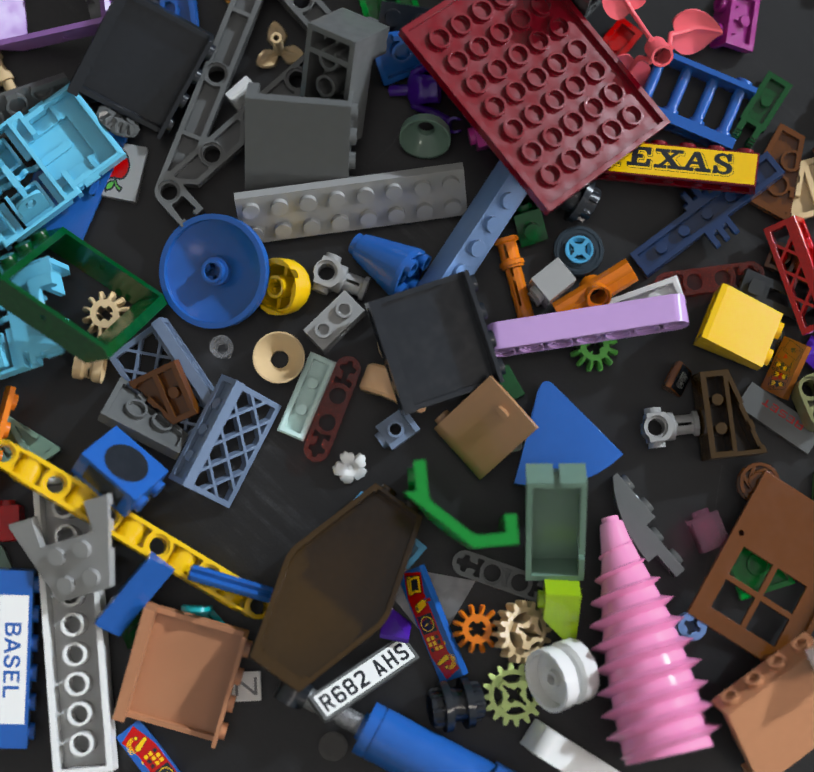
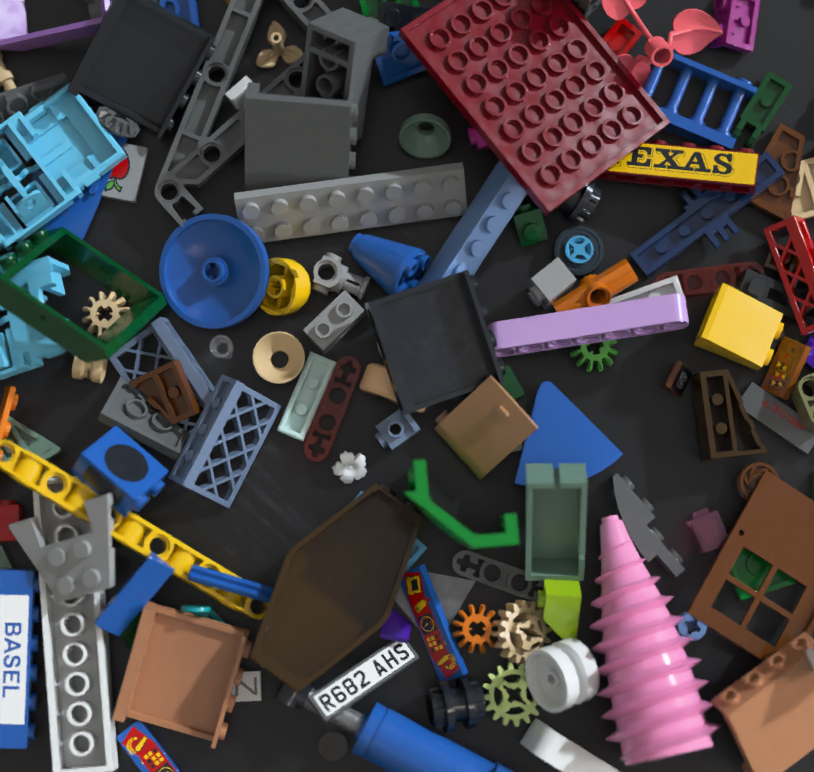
dark purple piece [389,65,462,134] -> none
orange pin [494,235,535,318] -> none
light grey connector [640,407,700,449] -> none

